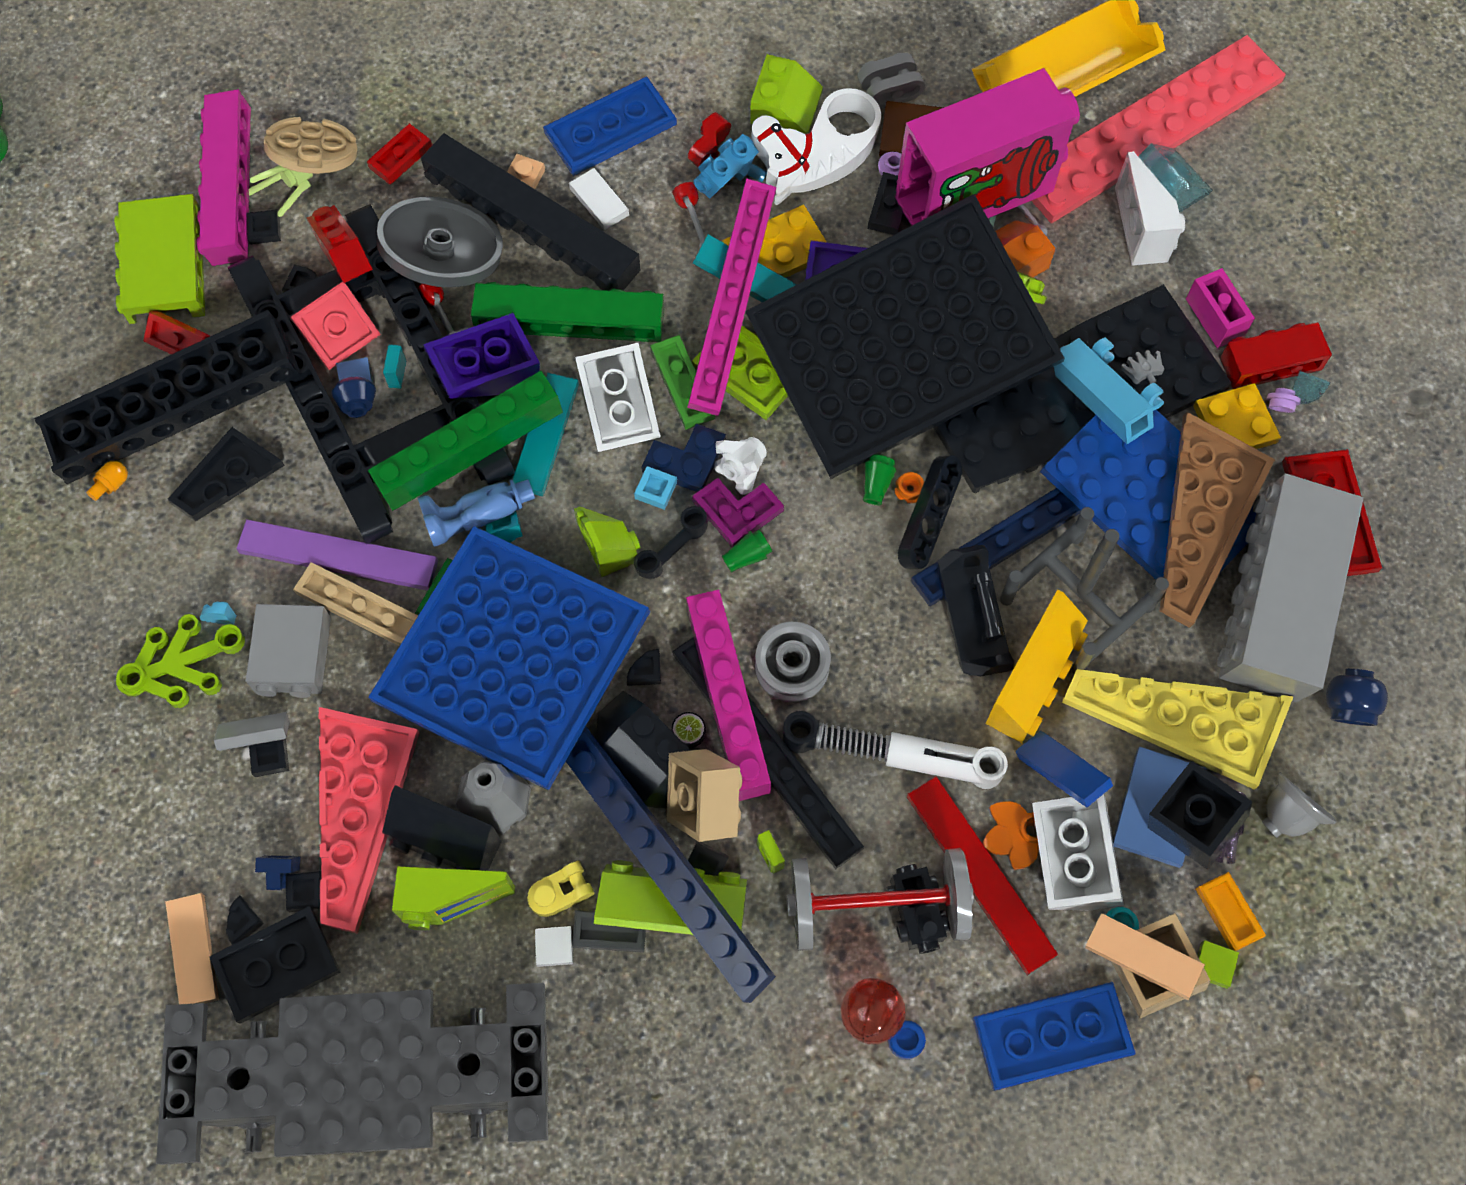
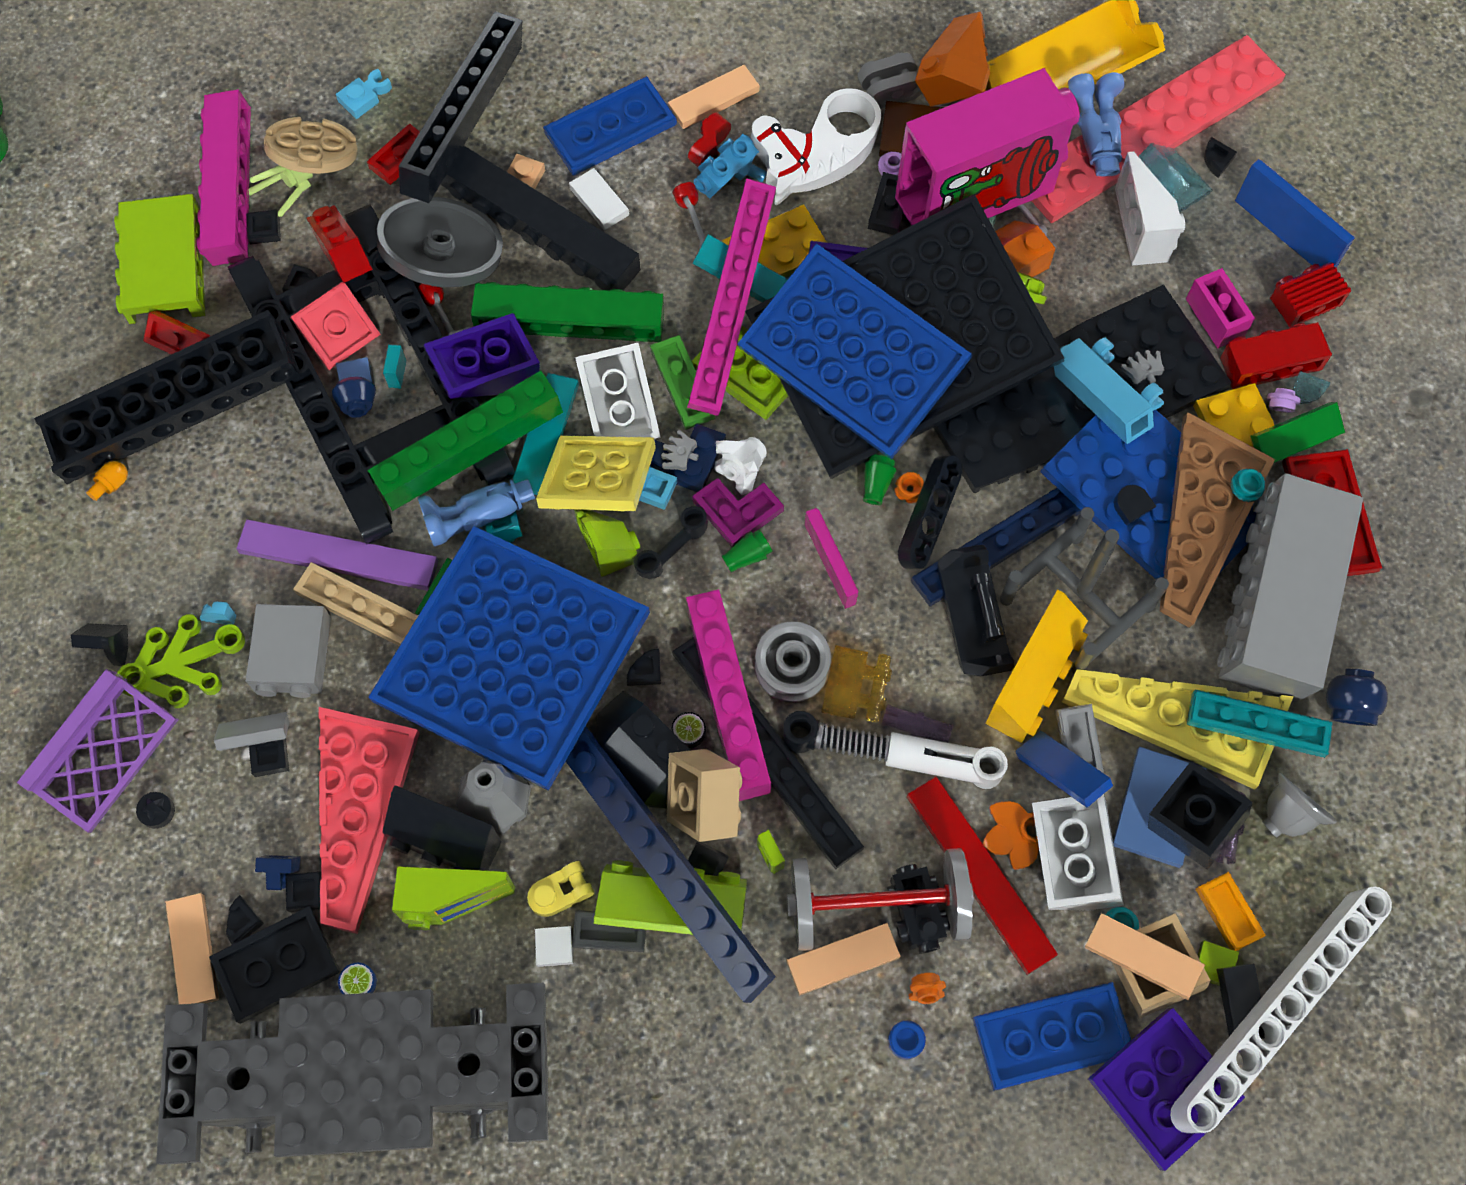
black wing [168,427,285,521] -> none
lime slope [750,54,823,134] -> none
clear red piece [841,978,906,1045] -> none
none -> medium lavender fence [17,669,179,833]
none -> black tile [71,623,128,666]
none -> black tile [136,792,175,829]
none -> medium azure plate [335,69,392,119]
none -> tile [338,962,377,994]
none -> black brick [399,11,523,203]
none -> light yellow plate [536,436,656,512]
none -> light grey piece [661,430,699,471]
none -> light nougat tile [668,65,760,129]
none -> blue plate [737,244,972,460]
none -> light nougat tile [786,923,901,996]
none -> dark pink tile [804,508,859,609]
none -> clear yellow plate [821,645,892,722]
none -> clear purple pin [881,704,954,743]
none -> orange plate [909,973,946,1004]
none -> orange wedge [915,12,990,107]
none -> light grey tile [1055,704,1104,772]
none -> medium blue piece [1068,72,1125,176]
none -> dark purple plate [1088,1007,1245,1171]
none -> black tile [1114,485,1156,526]
none -> white beam [1170,886,1392,1133]
none -> teal tile [1187,690,1333,758]
none -> black tile [1204,137,1237,178]
none -> black tile [1217,964,1265,1039]
none -> teal plate [1231,469,1265,502]
none -> blue tile [1235,159,1355,268]
none -> green tile [1251,402,1345,463]
none -> red brick [1270,262,1351,327]

